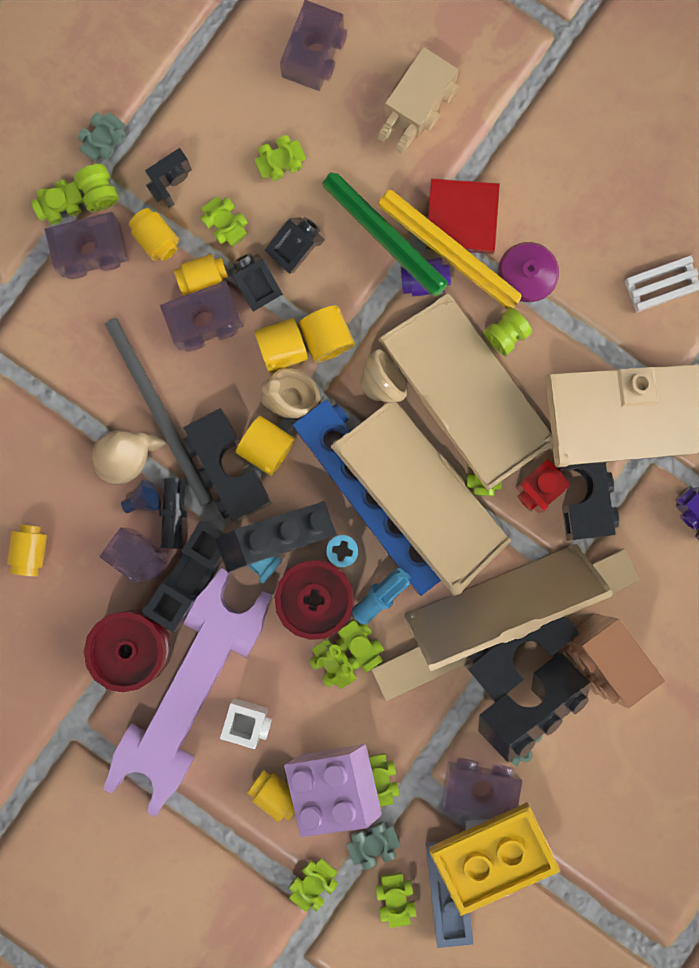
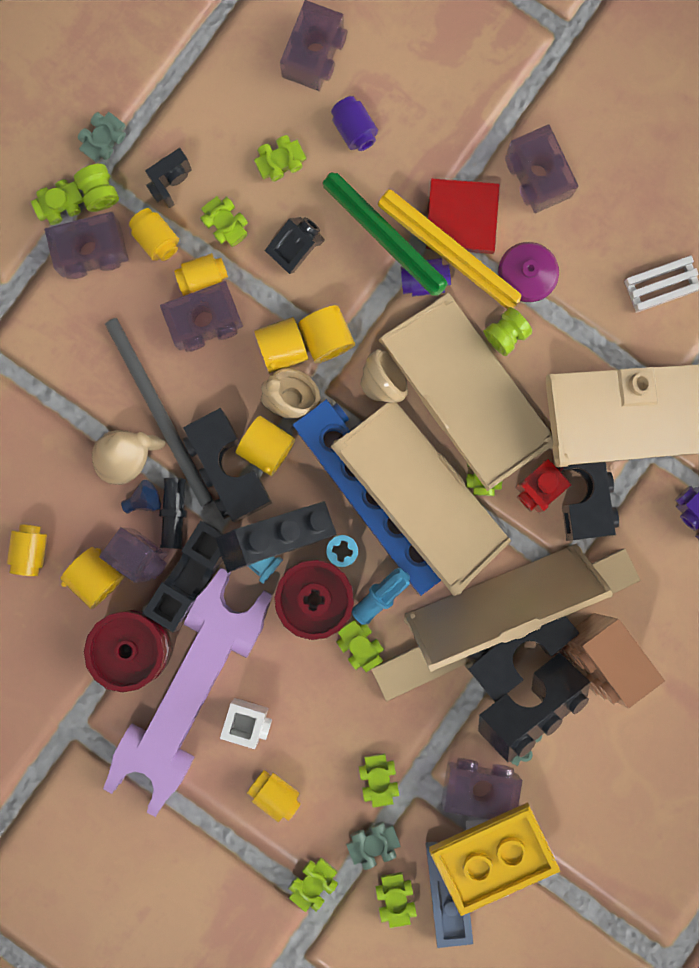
black bracket [228,253,283,312] -> none
lavender brick [284,744,382,837] -> none
lime piece [310,639,357,689] -> none
tan hinge [377,47,459,154] -> none
none -> yellow piece [60,547,124,609]
none -> dark purple brick [331,96,378,151]
none -> clear purple brick [505,124,579,214]

